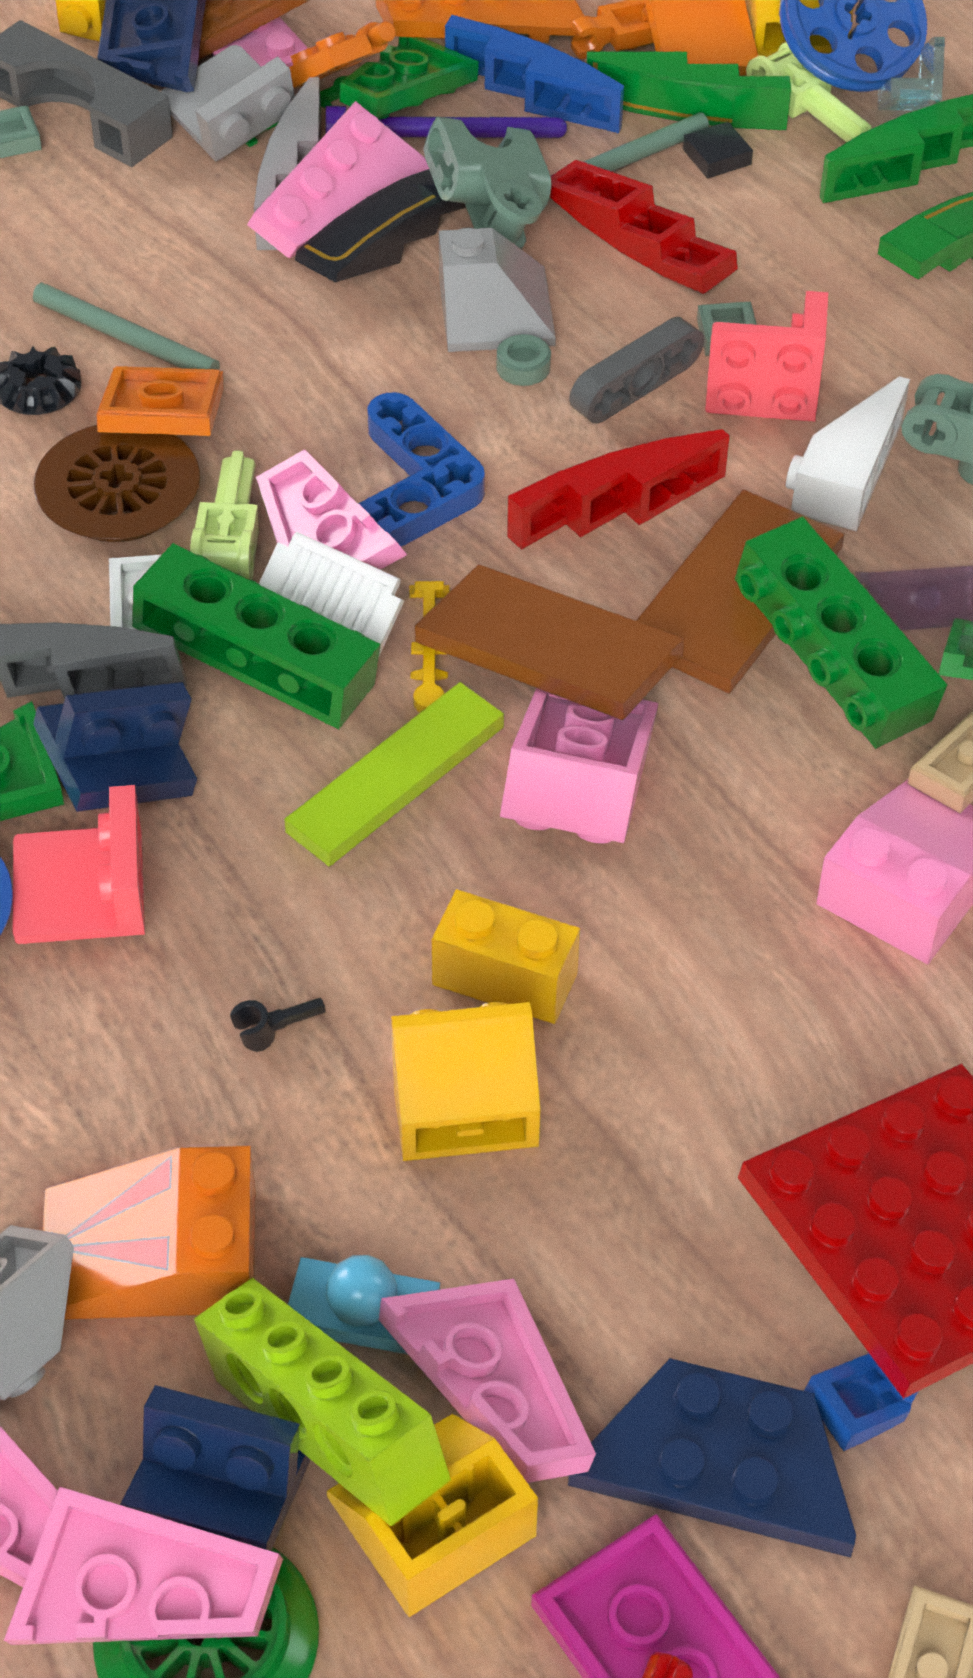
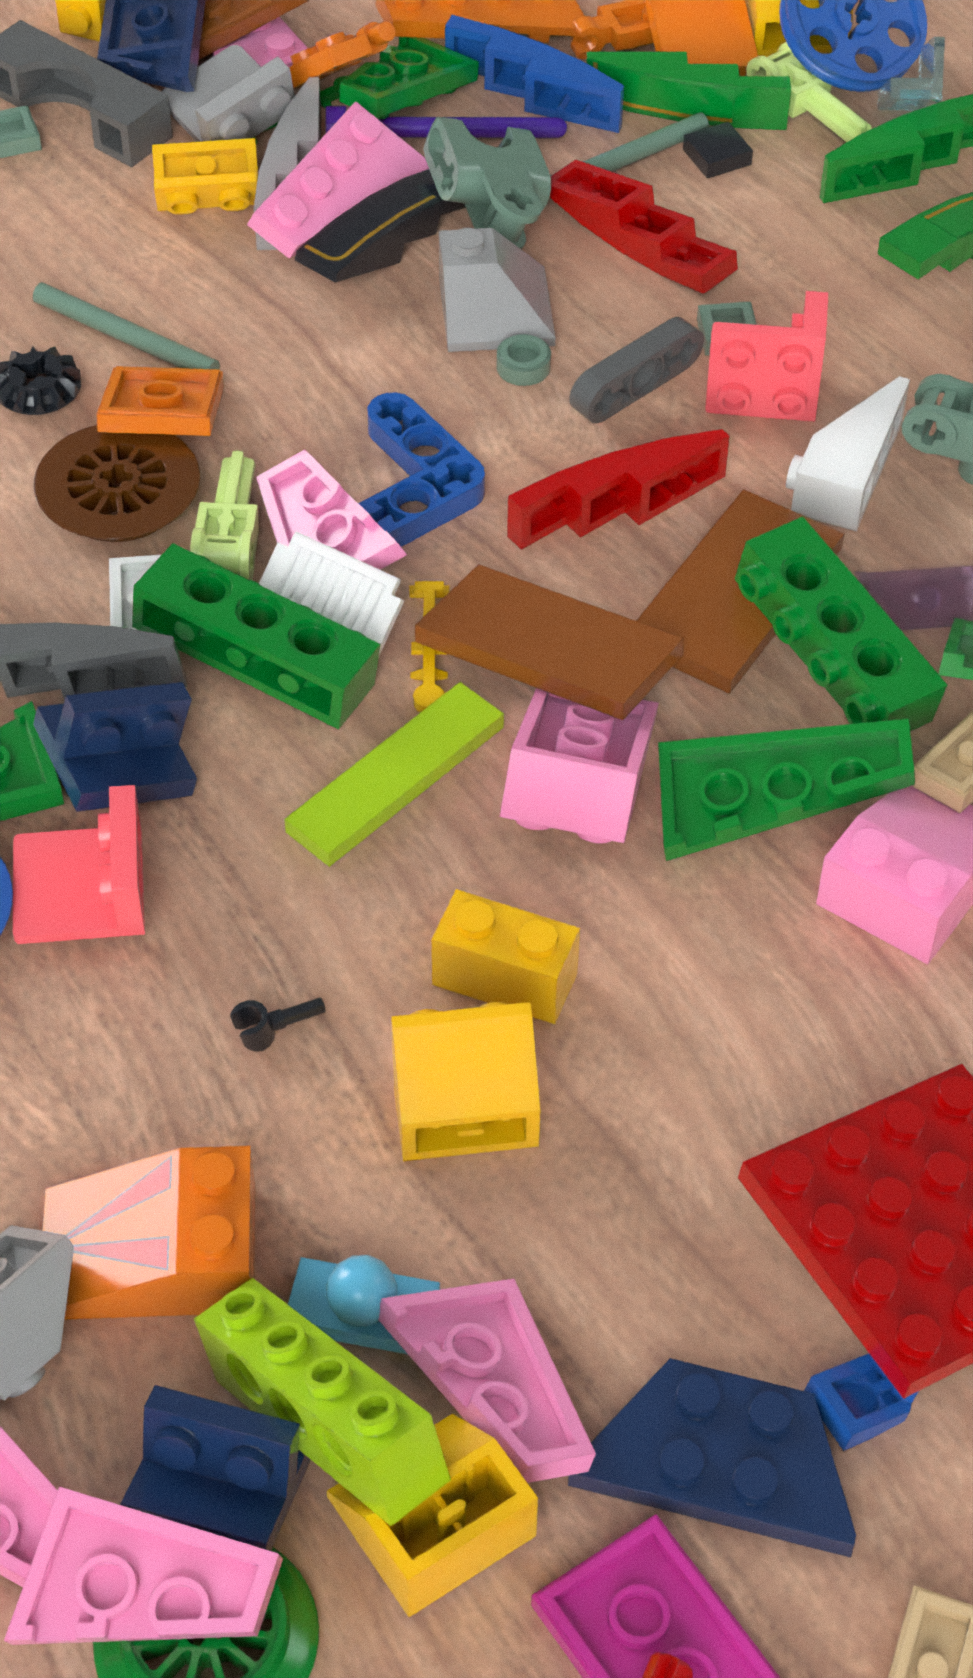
none -> yellow bracket [152,138,258,215]
none -> green wing [658,719,915,861]

